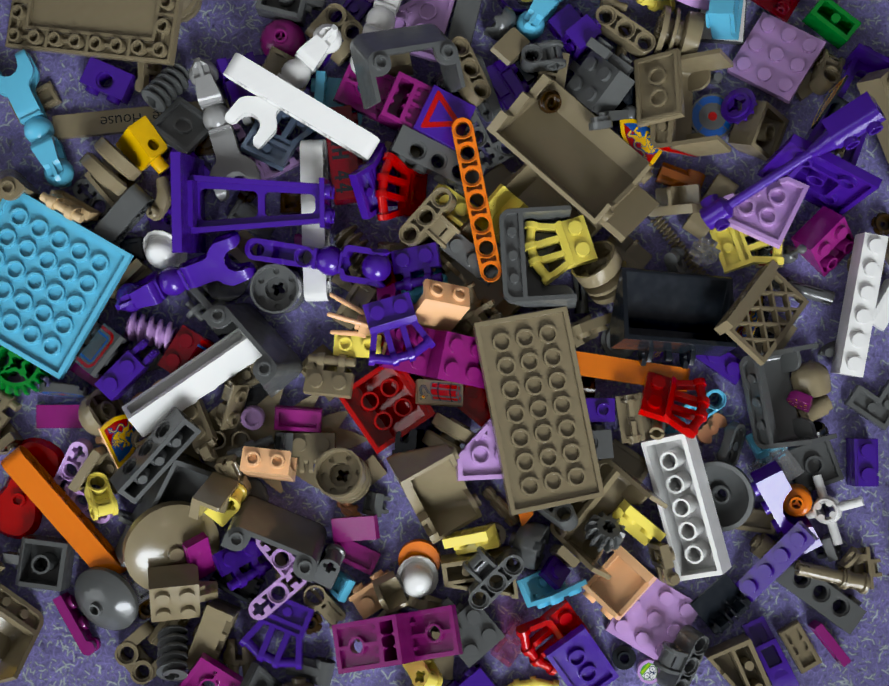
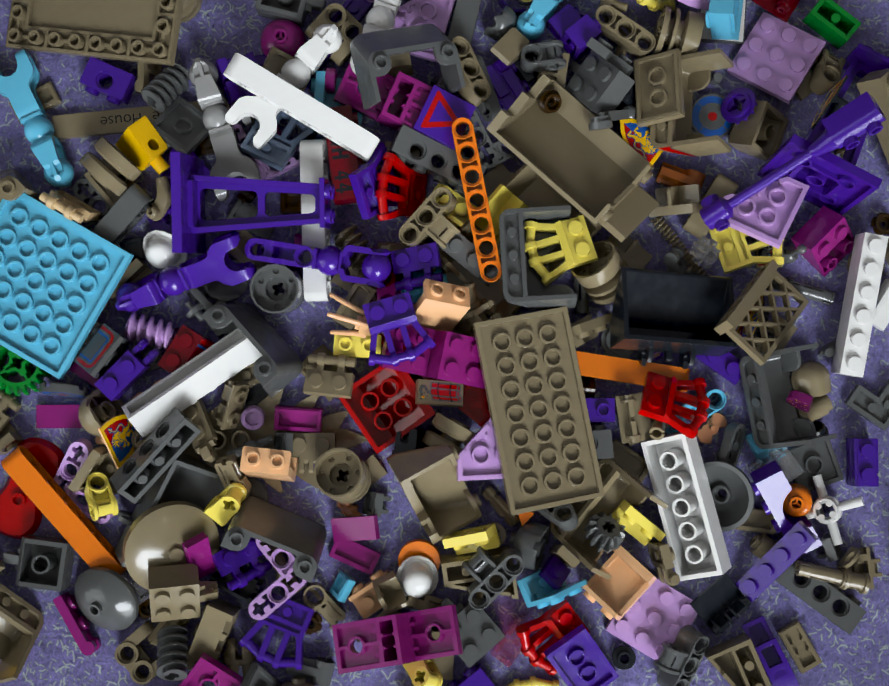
dark tan panel [189,472,239,520] -> none
dark grey piece [312,544,346,590] -> none
tile [636,658,660,684] -> none
magenta tile [808,619,851,667] -> none
none -> magenta tile [325,68,337,94]

